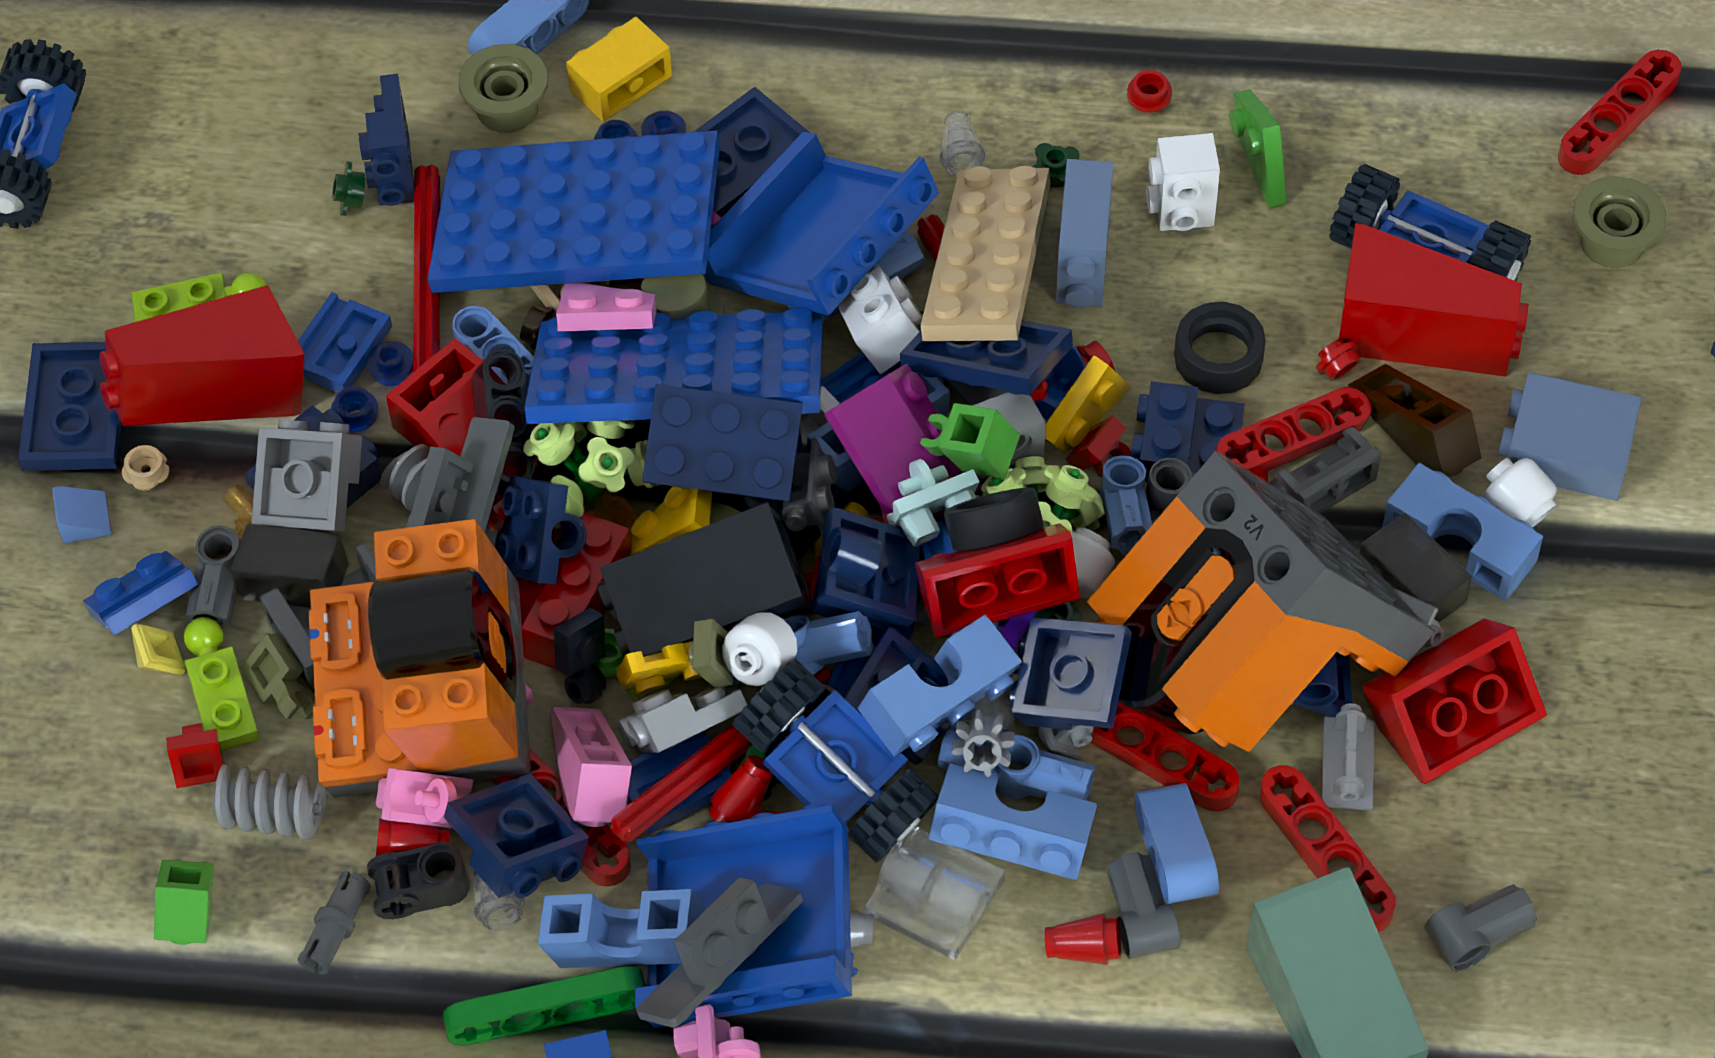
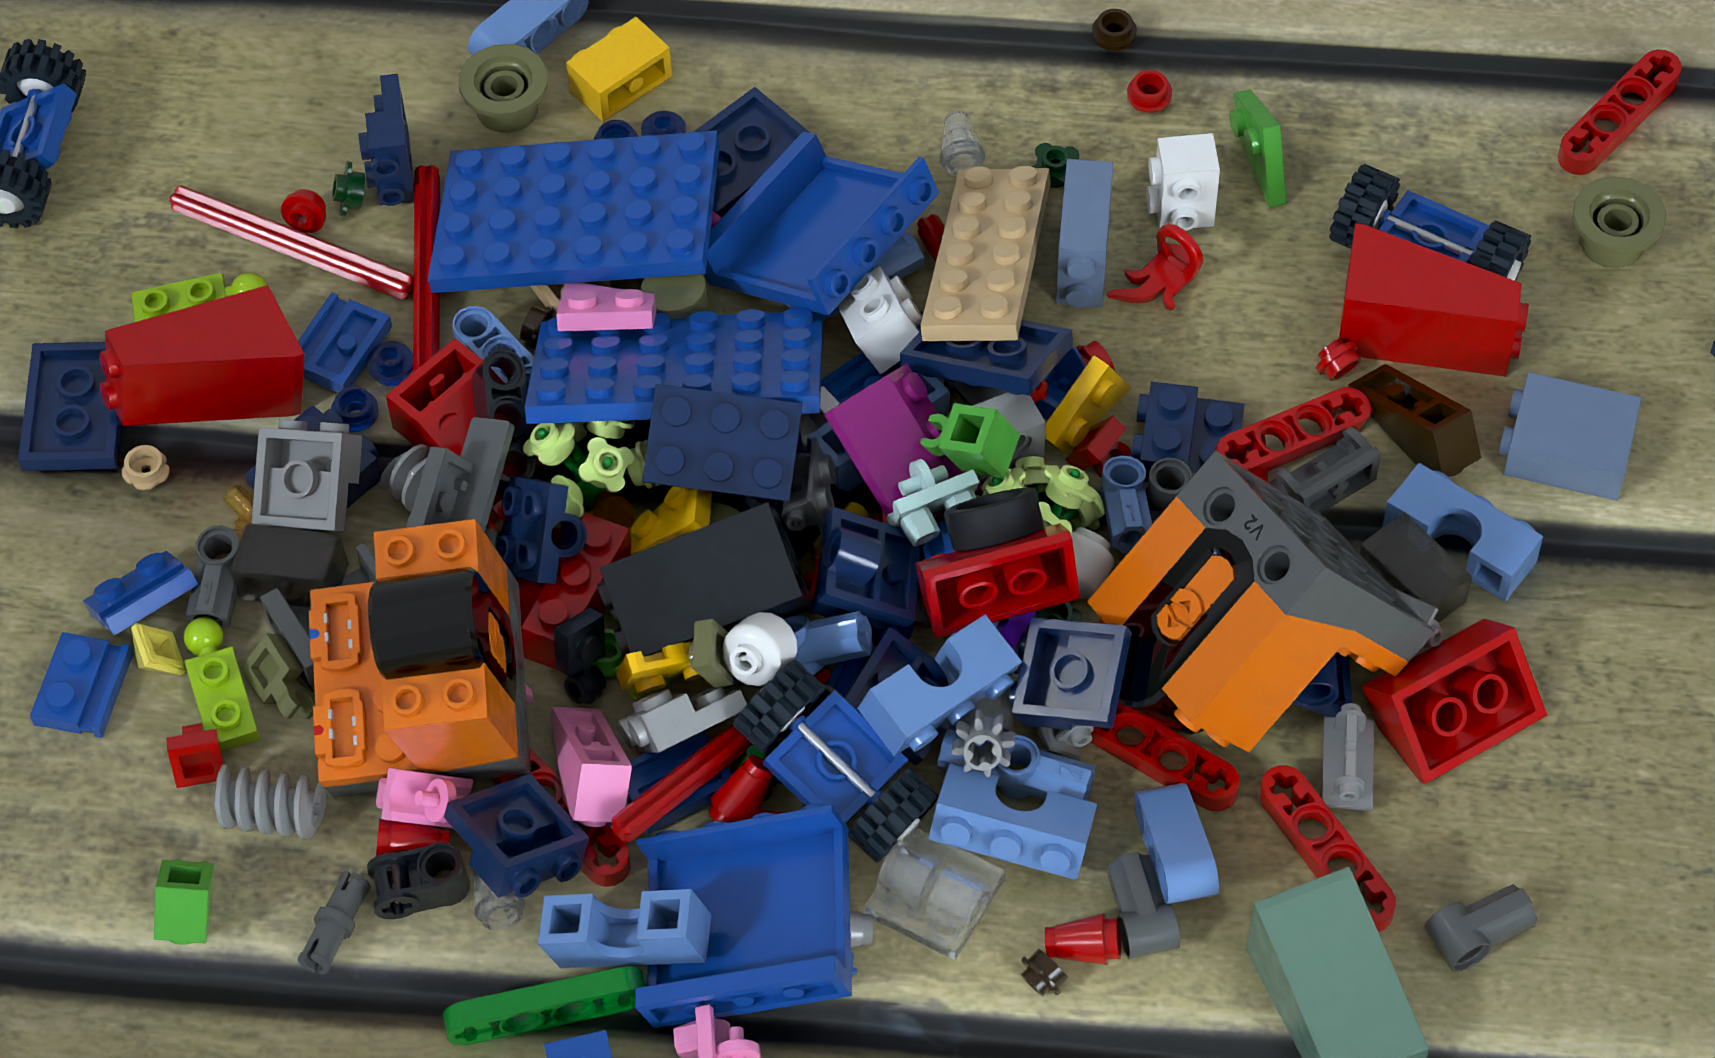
medium blue slope [52,486,112,544] -> none
dark grey bracket [636,877,804,1028] -> none
black tyre [1174,301,1266,394] -> none
white head [1484,457,1557,527] -> none
none -> blue plate [30,632,133,738]
none -> axle [169,185,414,300]
none -> red plate [281,189,326,233]
none -> dark brown plate [1021,949,1068,997]
none -> dark brown plate [1092,9,1137,51]
none -> red piece [1107,223,1204,311]

